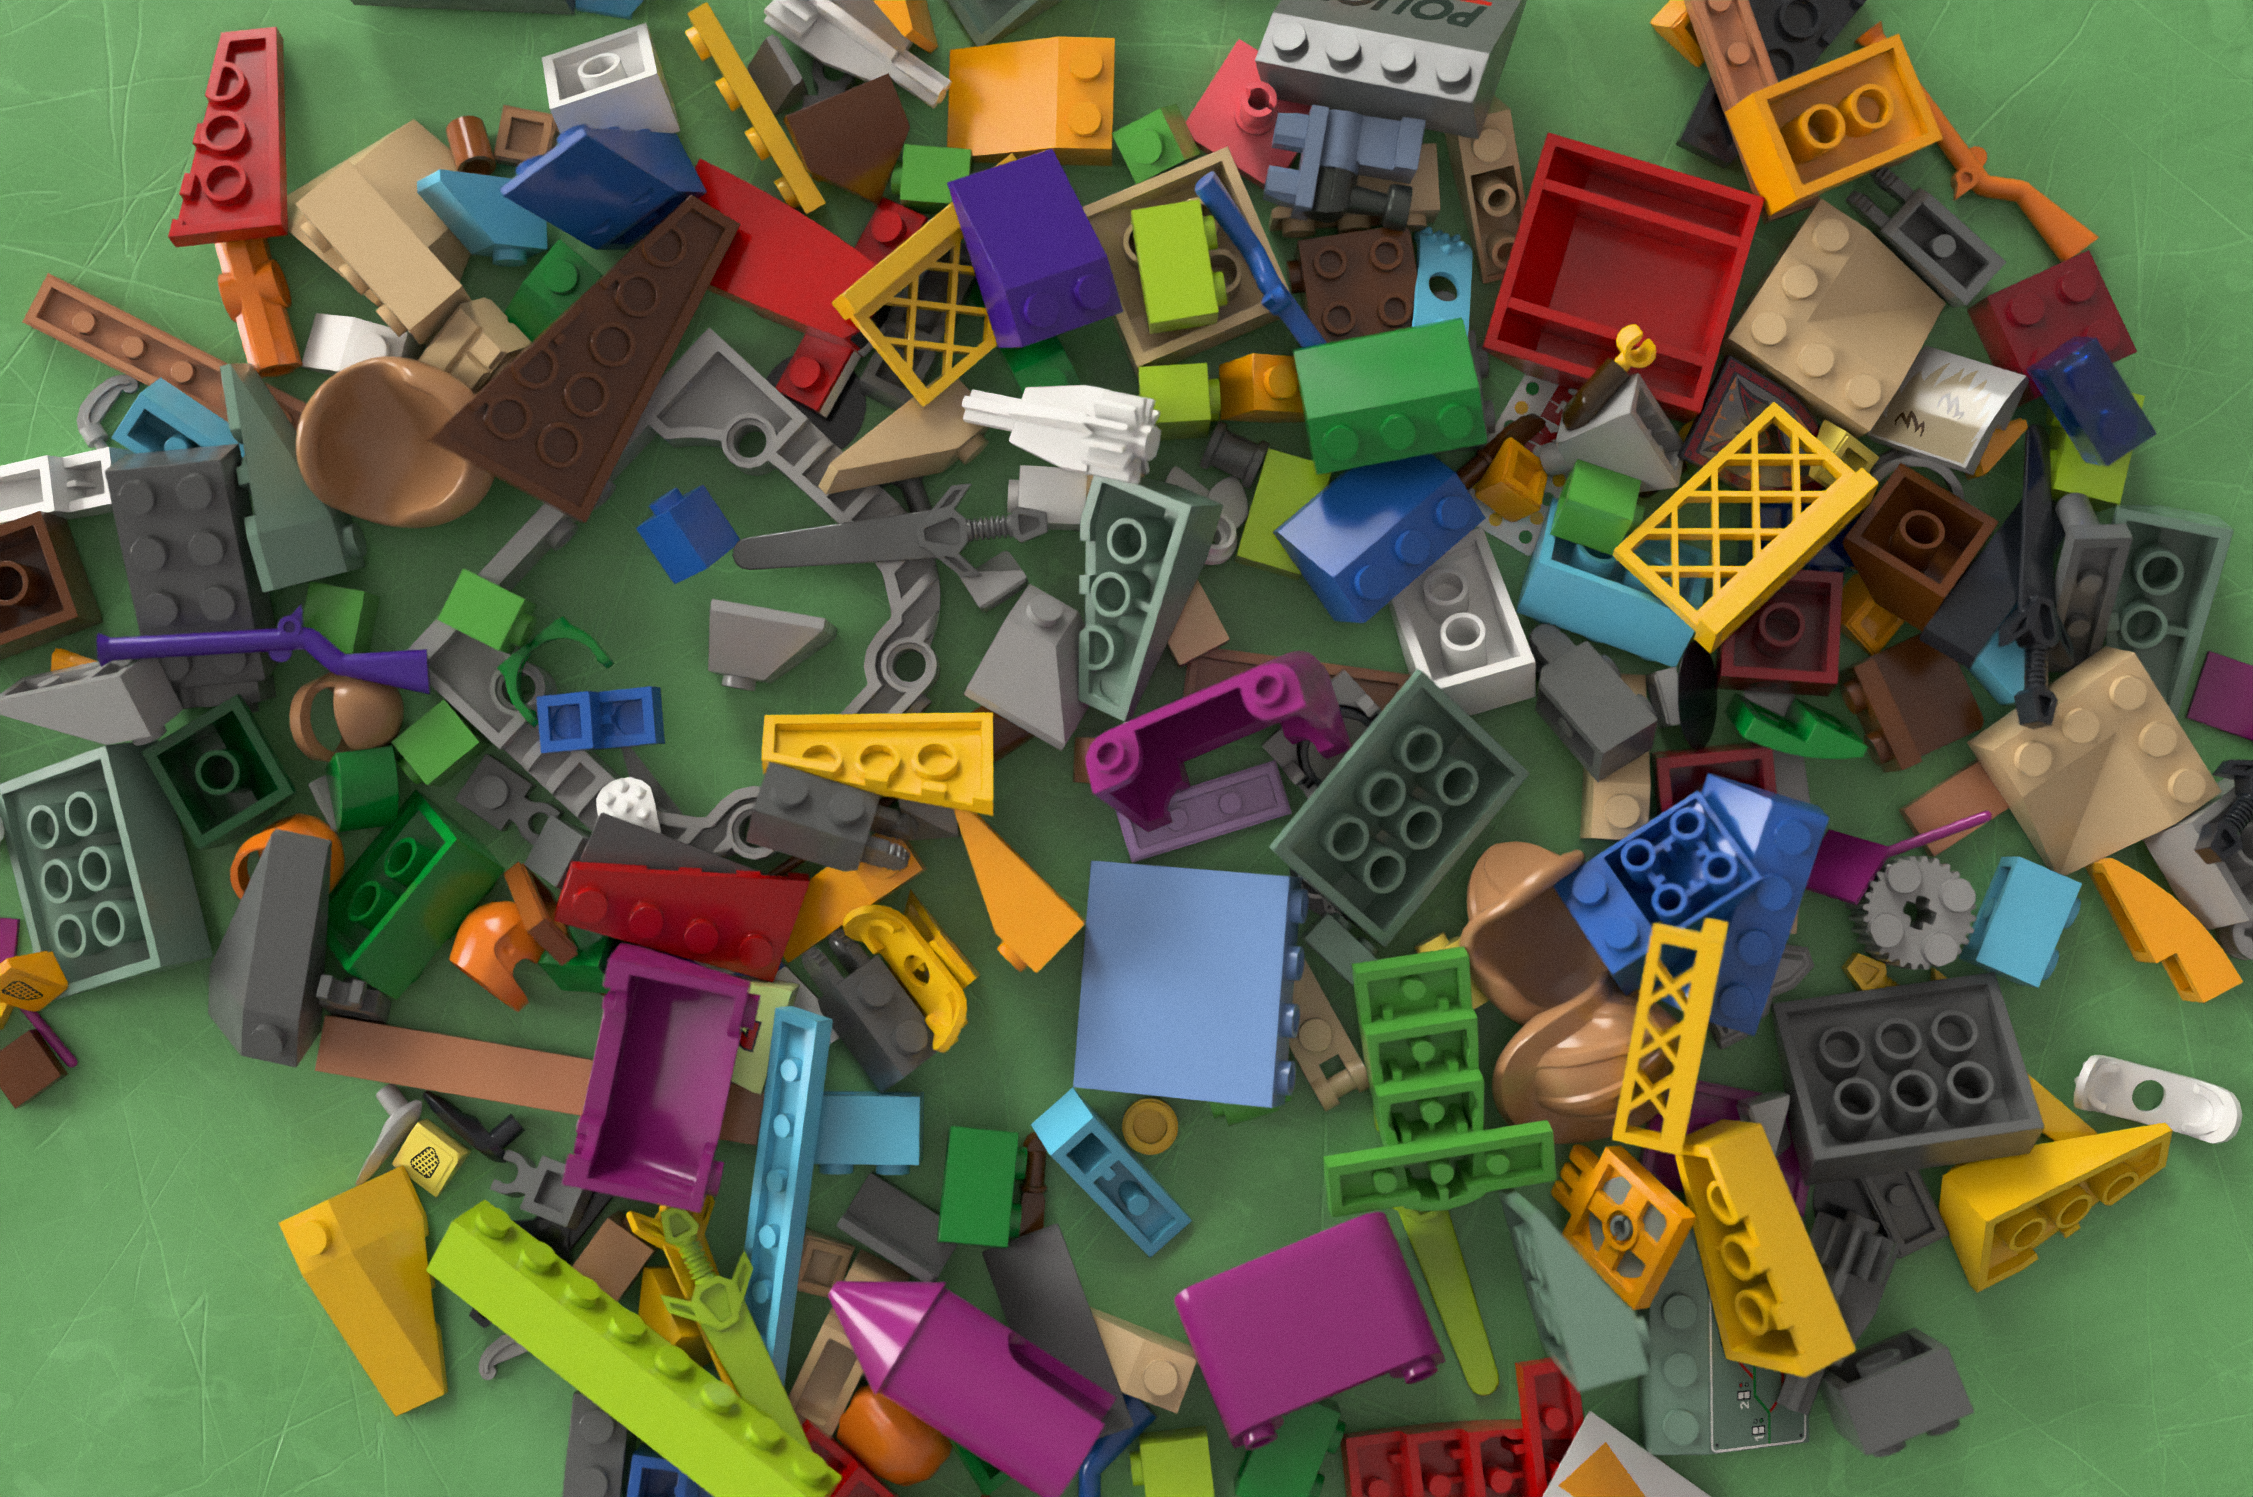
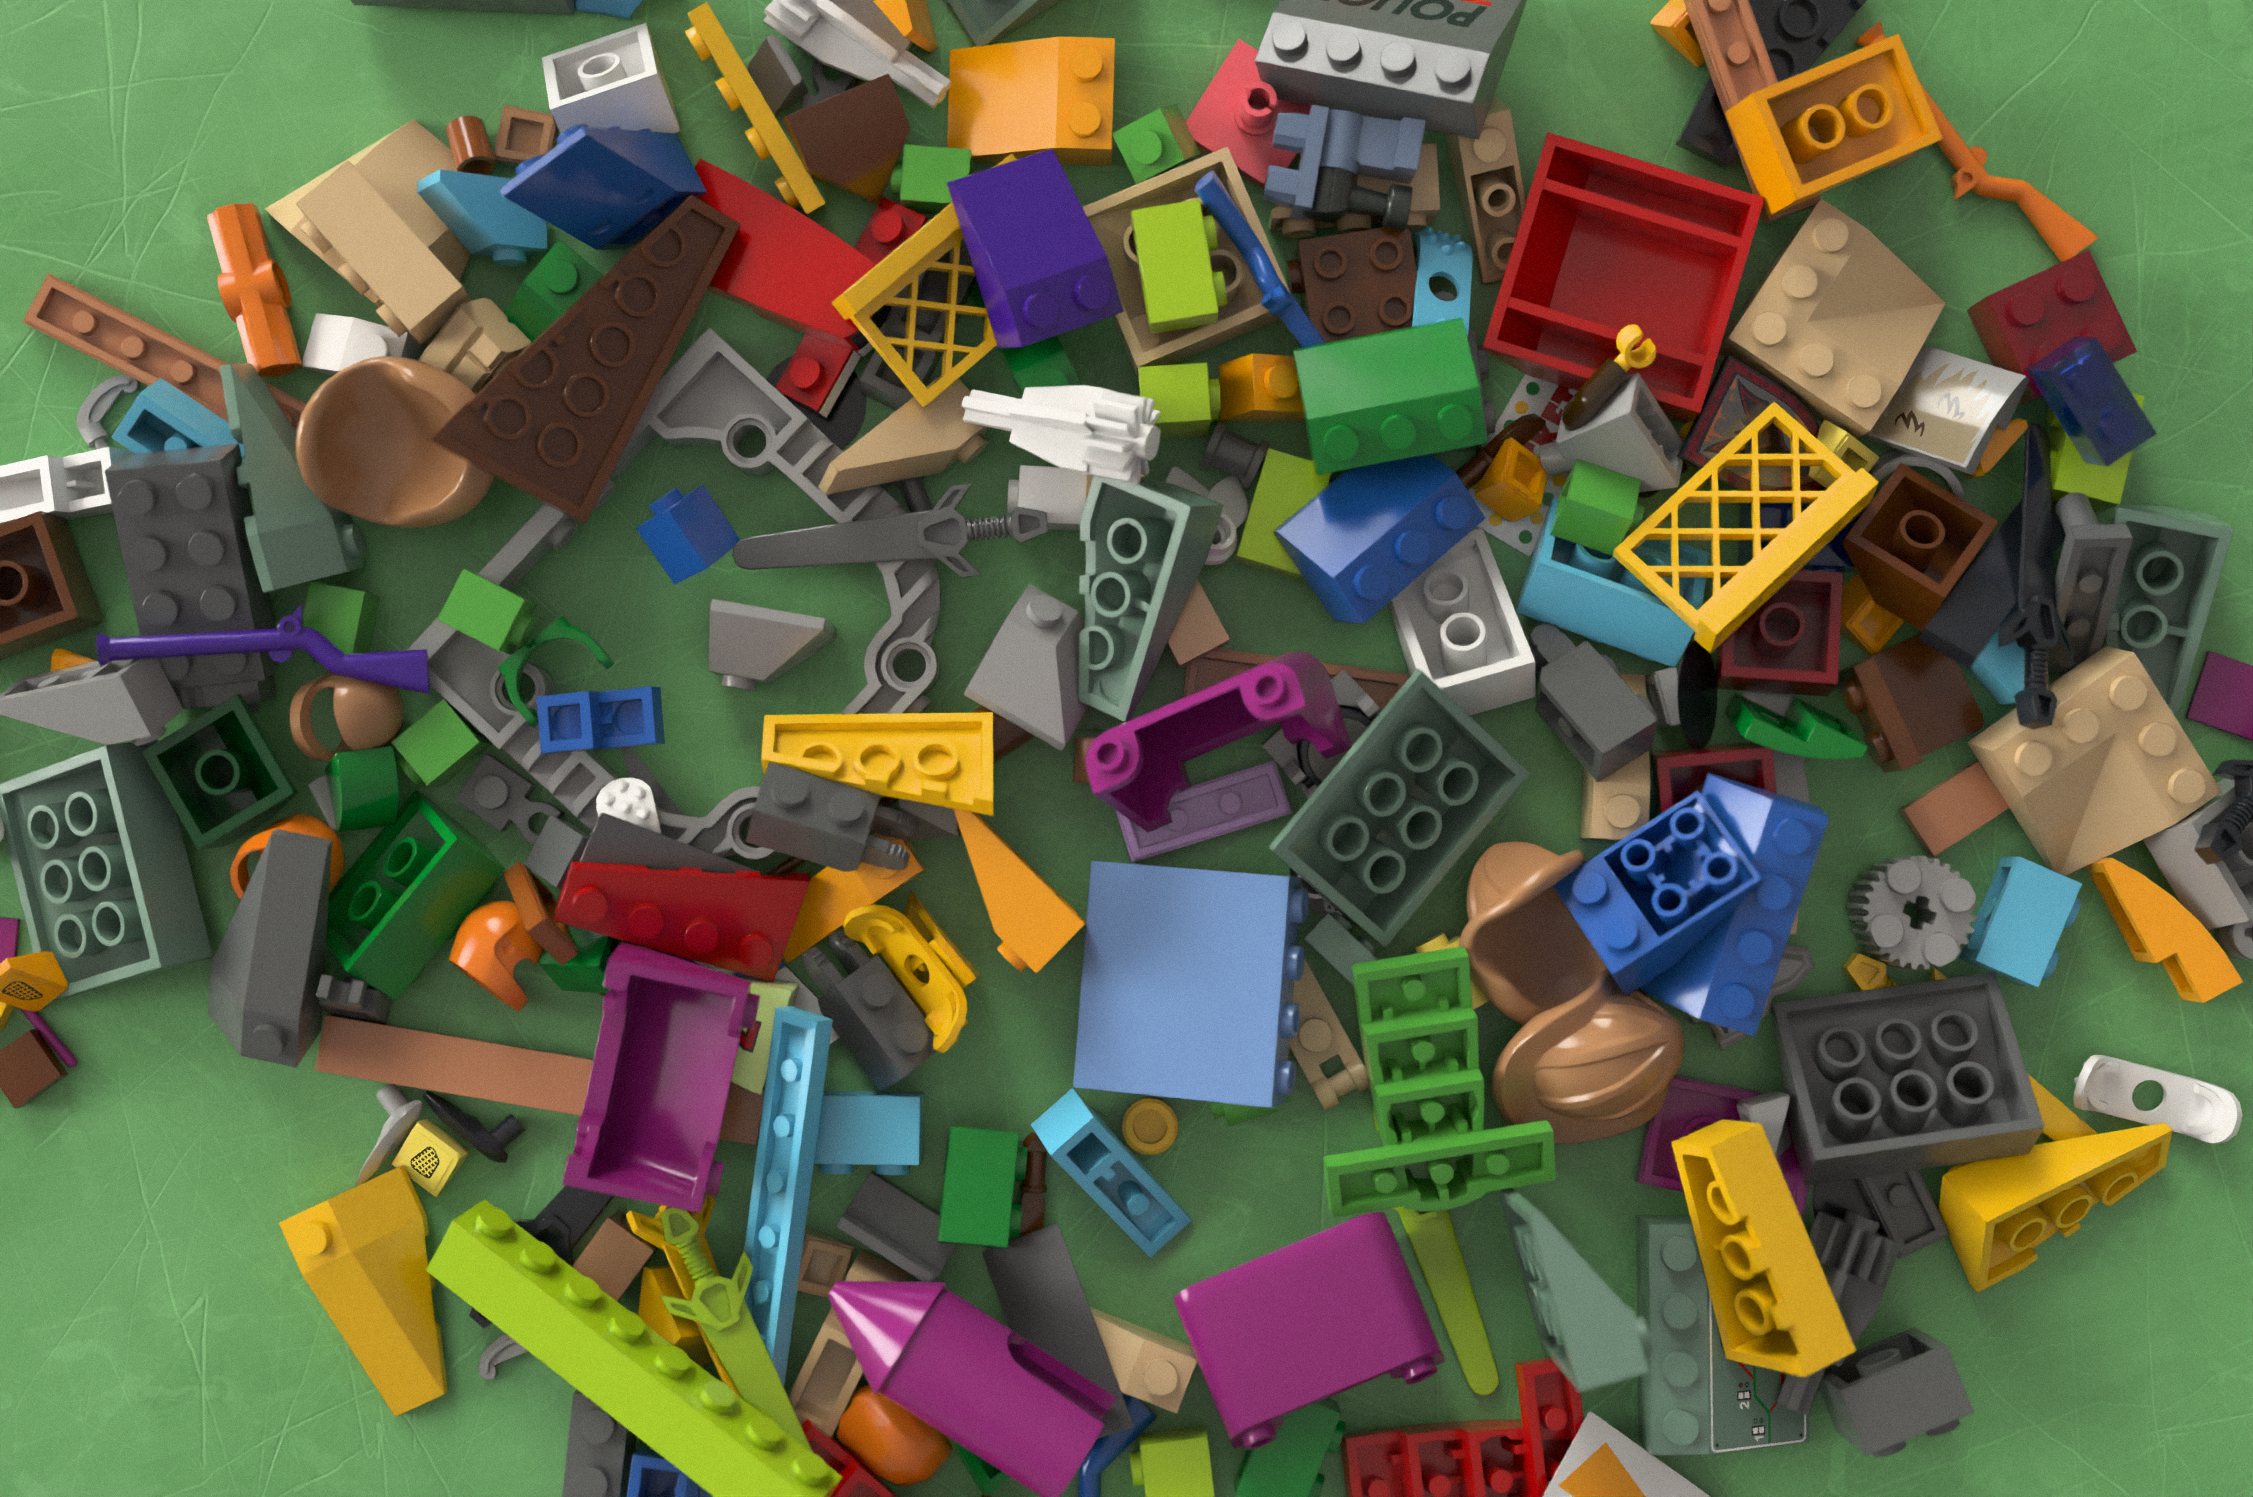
red wing [168,27,288,248] -> none
dark grey plate [490,1149,593,1231] -> none
light grey slope [959,551,1029,613] -> none
light orange piece [1551,1144,1697,1310] -> none
yellow fence [1612,918,1729,1156] -> none
magenta piece [1805,811,1992,905] -> none
dark grey hinge [1845,166,2006,308] -> none

